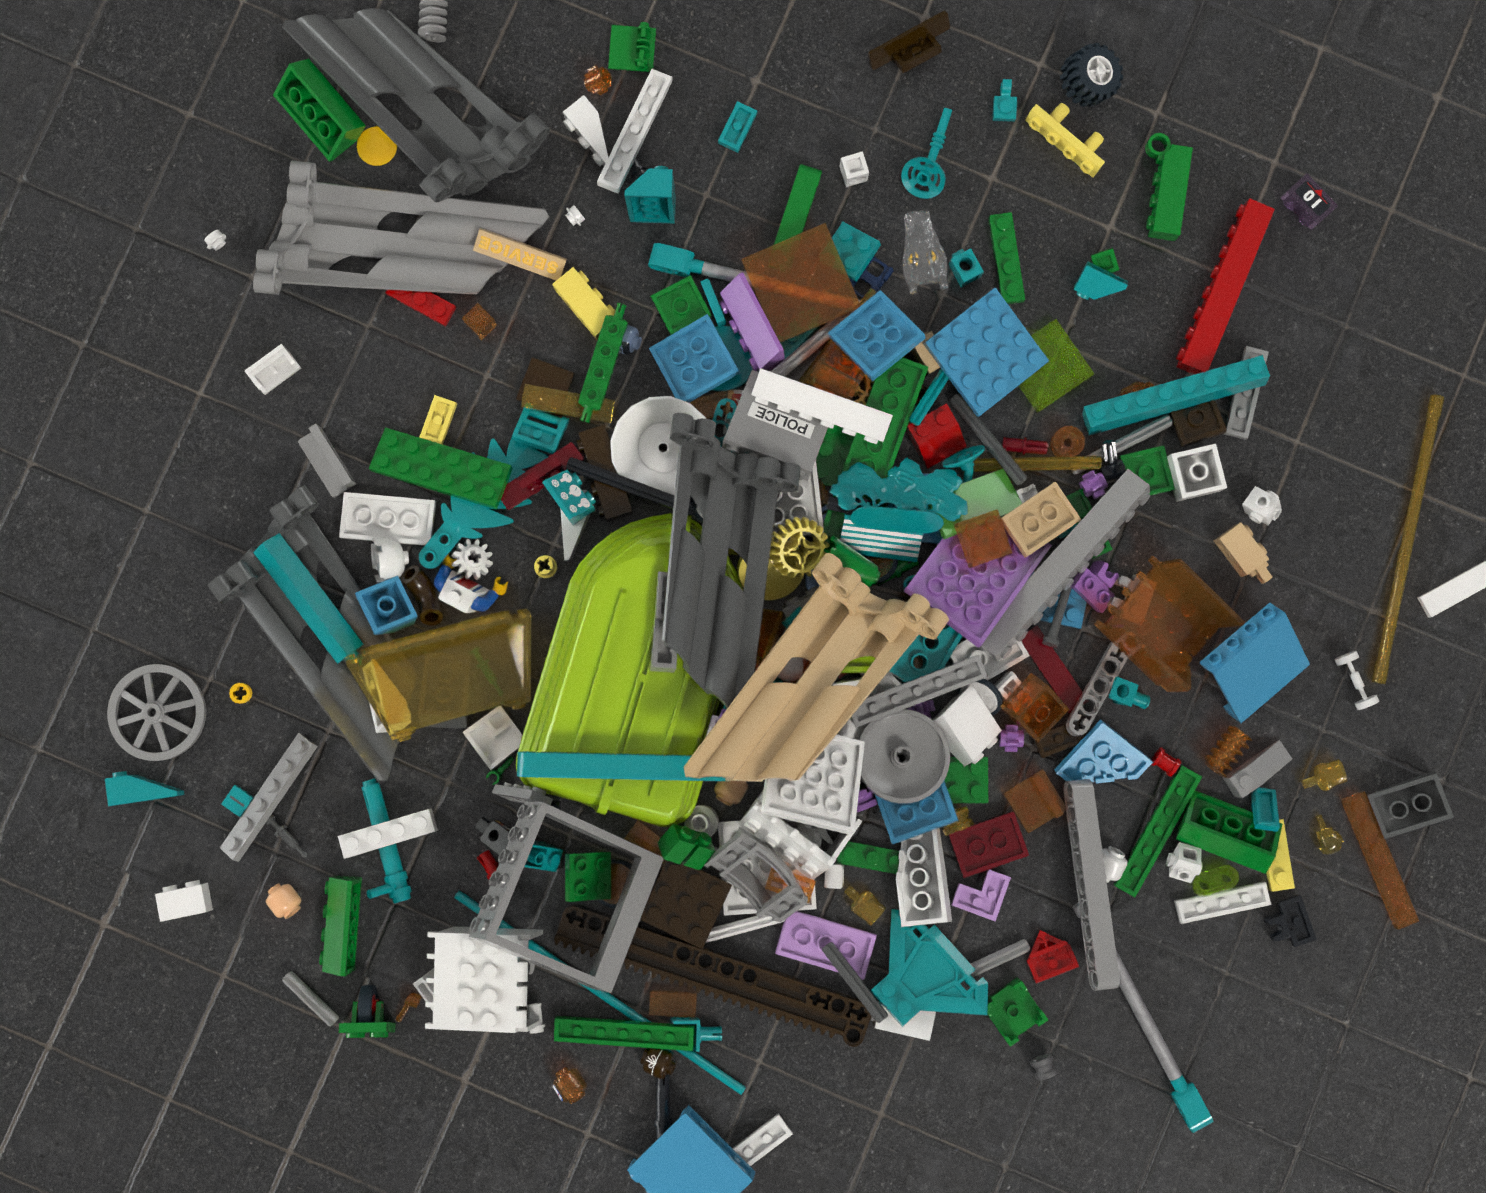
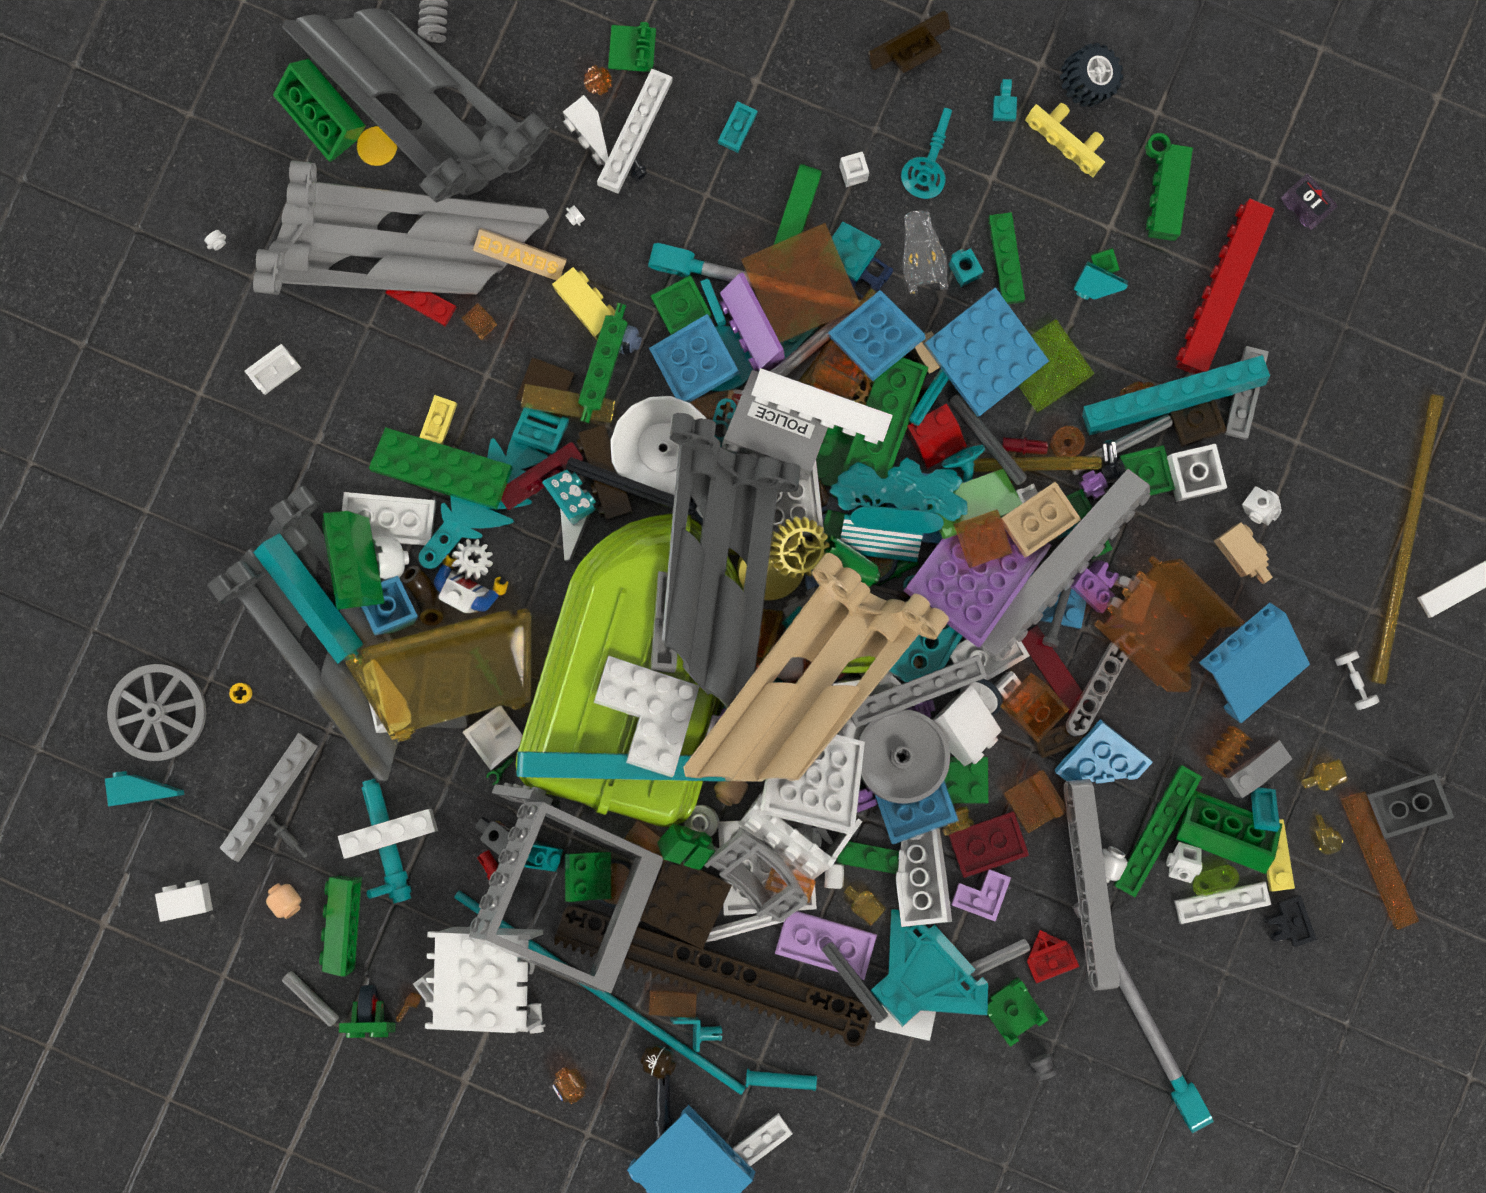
teal tile [221,785,254,817] -> none
light grey panel [298,424,356,498] -> none
light yellow bush [534,555,557,578] -> none
green plate [554,1016,695,1051] -> none
teal slope [624,166,676,224] -> none
medium lavender gear [998,725,1024,752] -> none
teal bracket [1109,677,1150,709] -> none
red bush [1151,747,1181,777] -> none
none -> green slope [322,511,384,610]
none -> white plate [594,656,699,777]
none -> teal pin [746,1068,817,1091]

